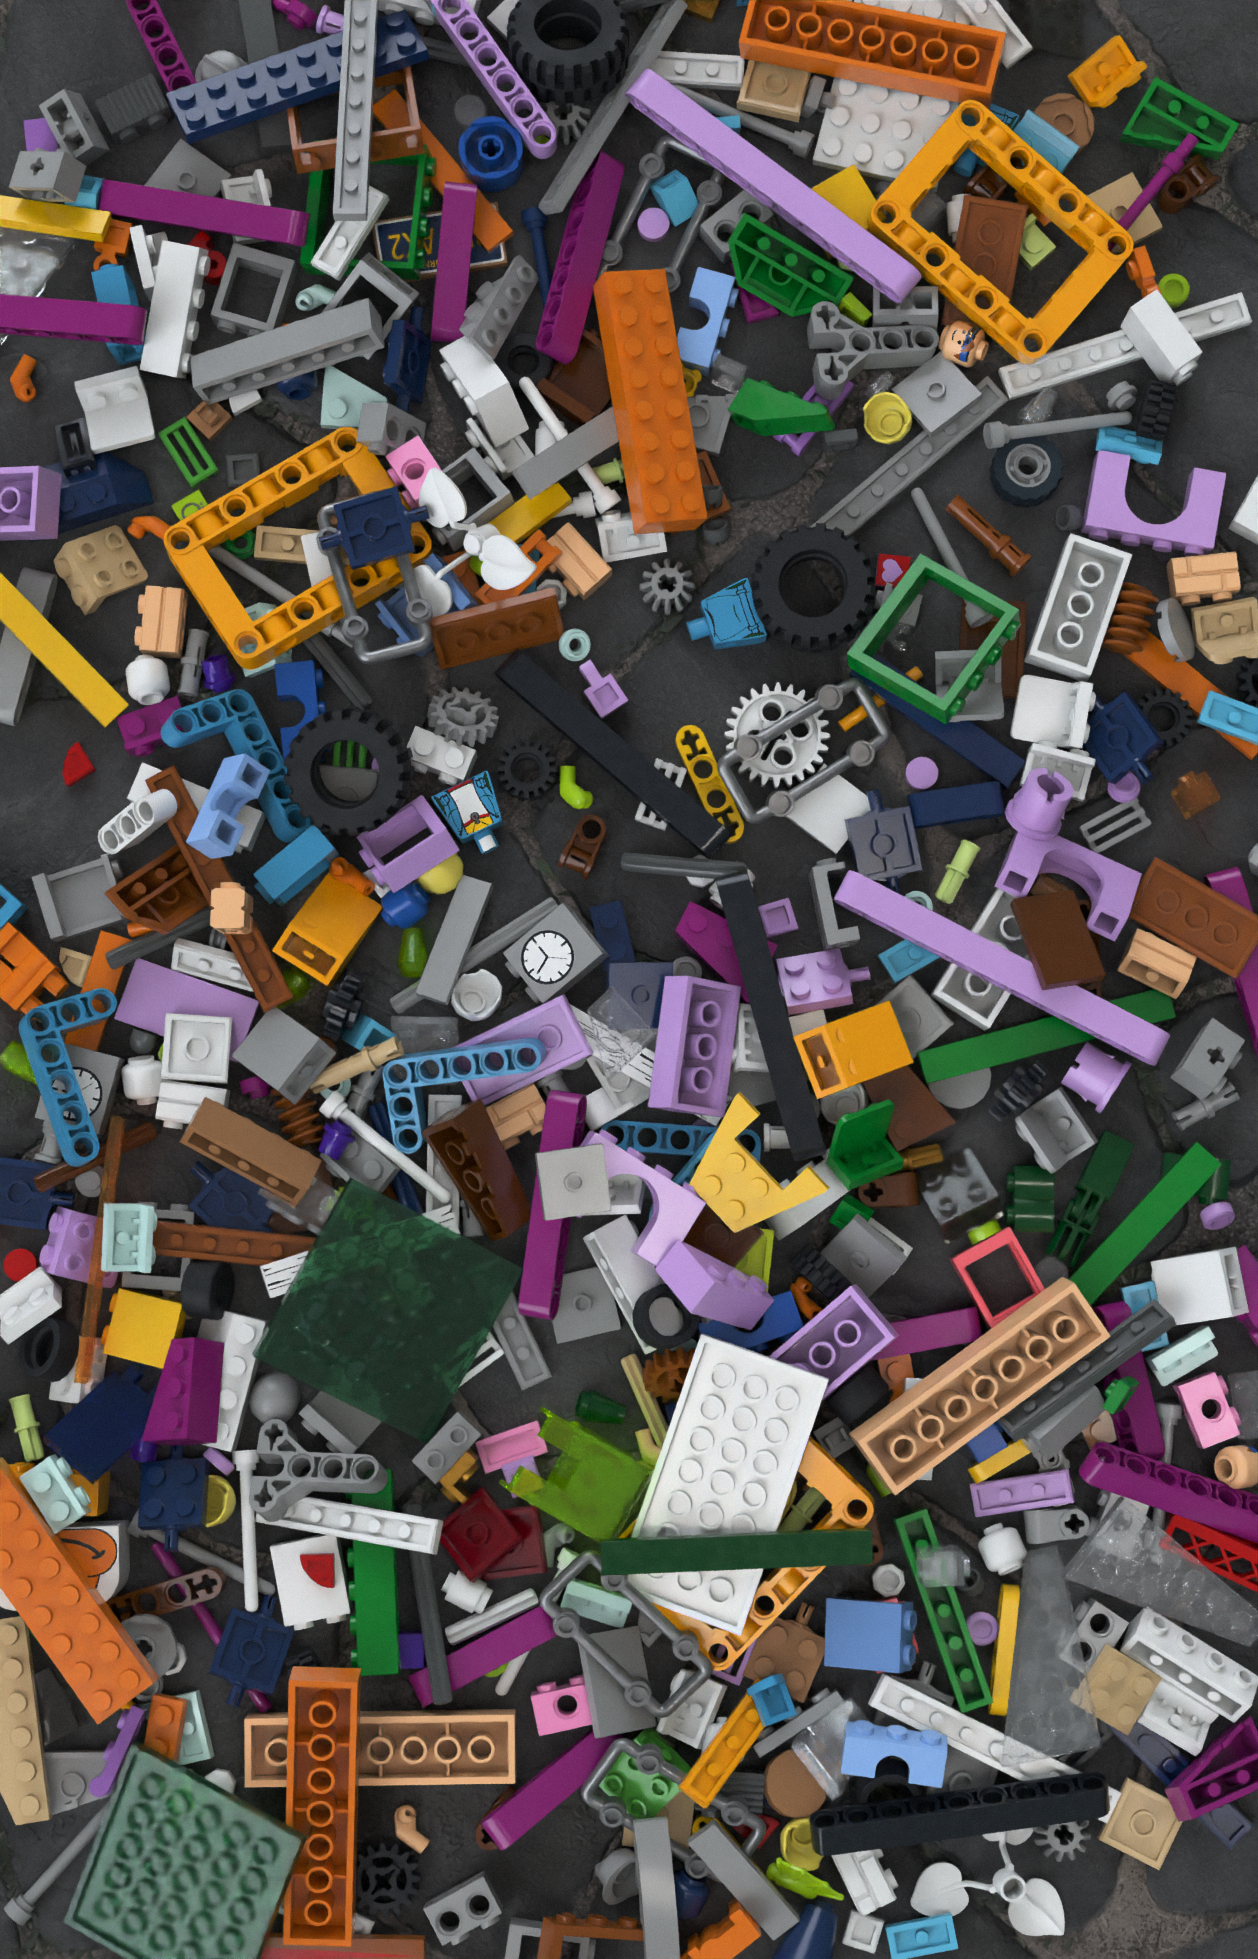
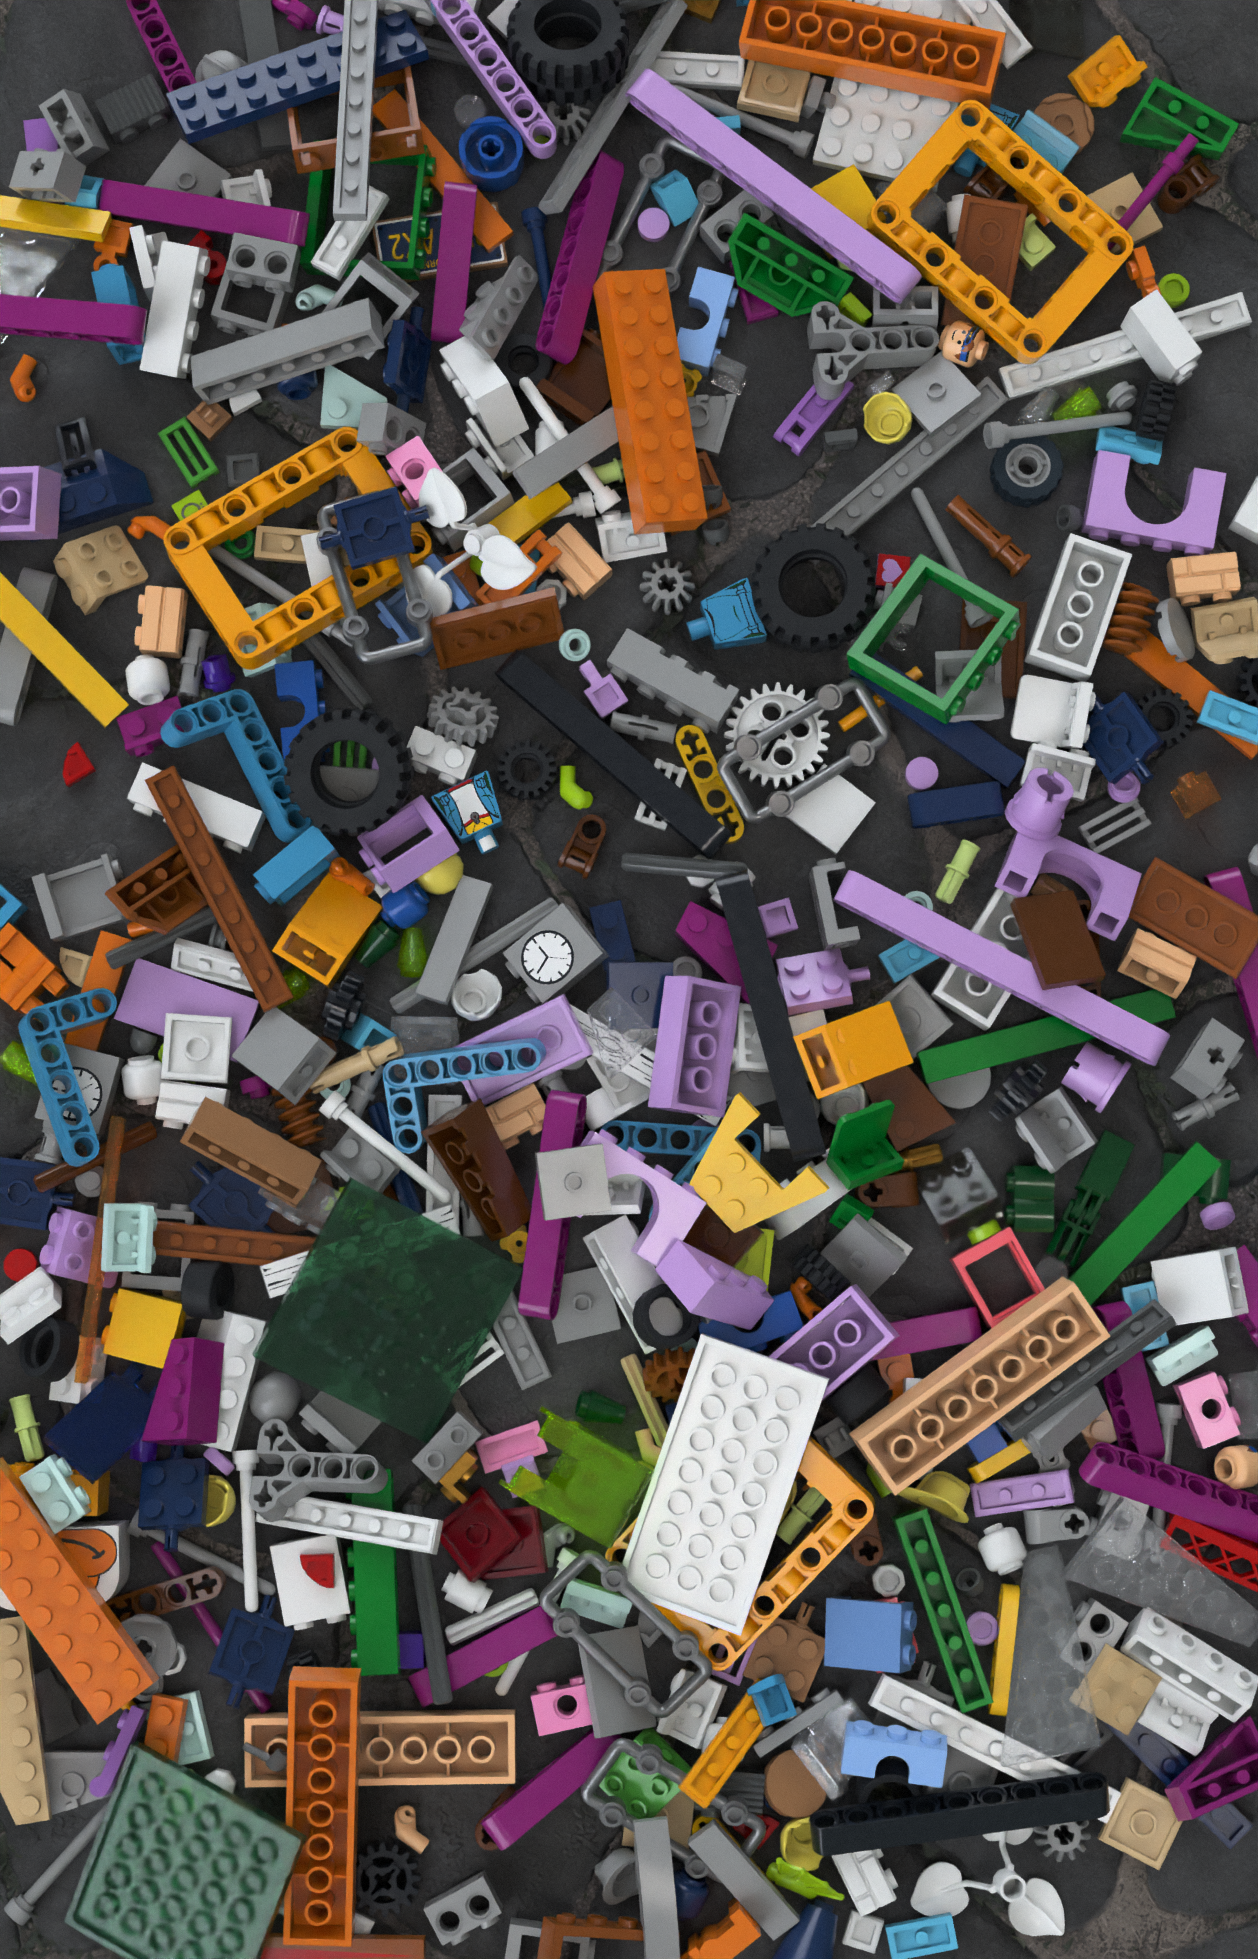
white bracket [74,366,156,454] -> none
white beam [98,789,177,855] -> none
light blue arch [186,753,270,859] -> none
light nougat brick [210,882,253,934] -> none
dark purple hose [318,1120,355,1160] -> none
dark green tile [600,1528,873,1576] -> none
green slope [728,378,835,436] -> none
dark blue plate [844,789,923,895] -> none
clear brick [915,1545,970,1587] -> none
green plate [1102,1375,1140,1415] -> none
none -> light grey brick [226,232,301,294]
none -> dark grey hand [242,1742,287,1772]
none -> dark green cone [354,919,401,968]
none -> yellow plate [500,1225,528,1263]
none -> light grey wedge [607,628,739,734]
none -> light grey pin [610,711,677,744]
none -> light yellow piece [898,1471,970,1523]
none -> clear neon green cone [1051,386,1102,421]

